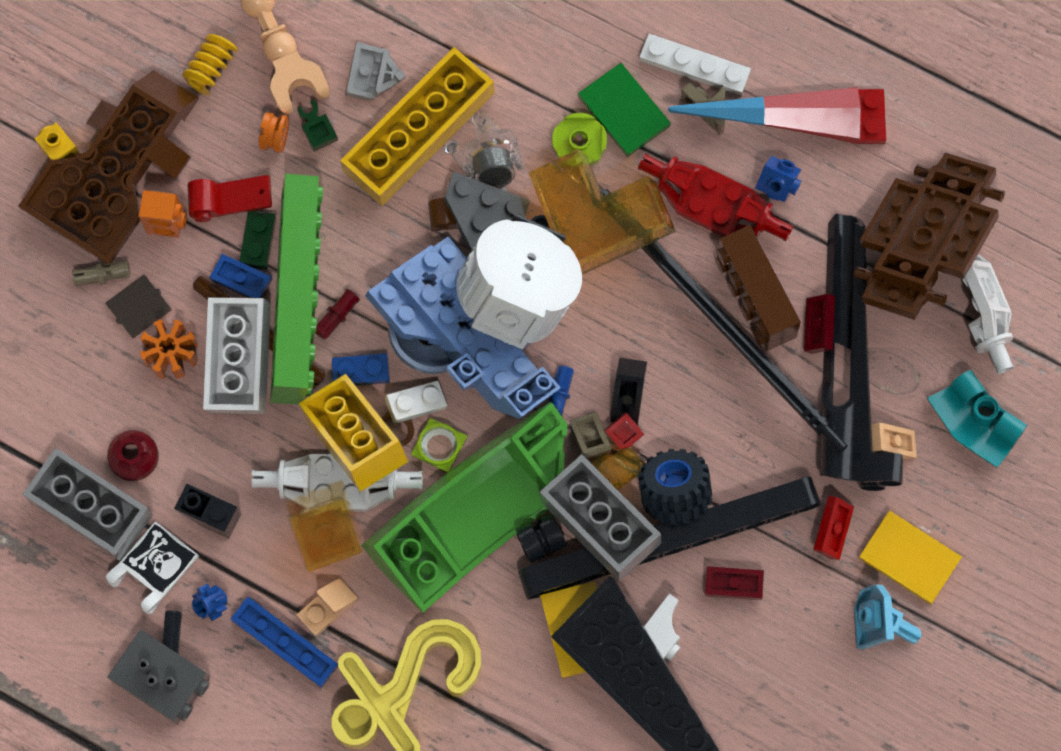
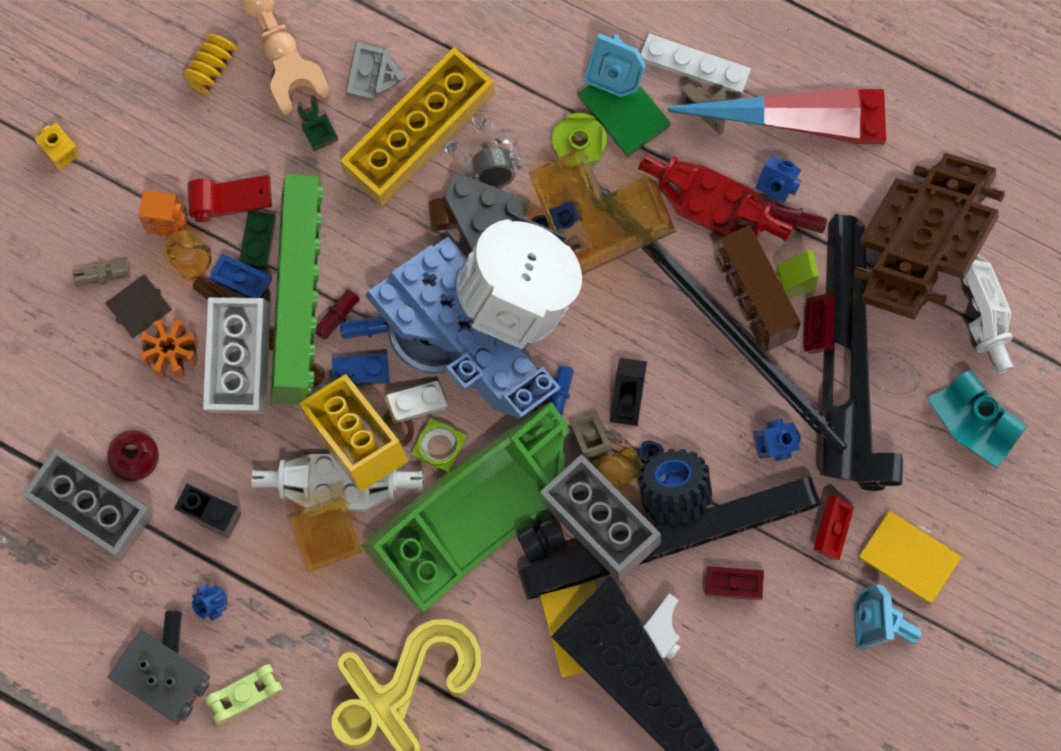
reddish brown piece [18,70,199,265] -> none
flag [106,521,199,615] -> none
blue plate [230,597,338,689] -> none
orange wheel [259,112,289,153] -> none
light nougat slope [296,578,359,637] -> none
red plate [604,412,645,452] -> none
light nougat slope [871,422,917,459] -> none
none -> clear yellow hair [163,230,212,281]
none -> yellowish green plate [204,664,283,725]
none -> blue axle [340,316,389,339]
none -> leg [549,201,592,256]
none -> medium azure piece [583,33,646,97]
none -> dark blue plate [636,440,664,465]
none -> blue brick [752,419,801,461]
none -> dark red axle [772,203,827,233]
none -> lime slope [776,250,819,298]

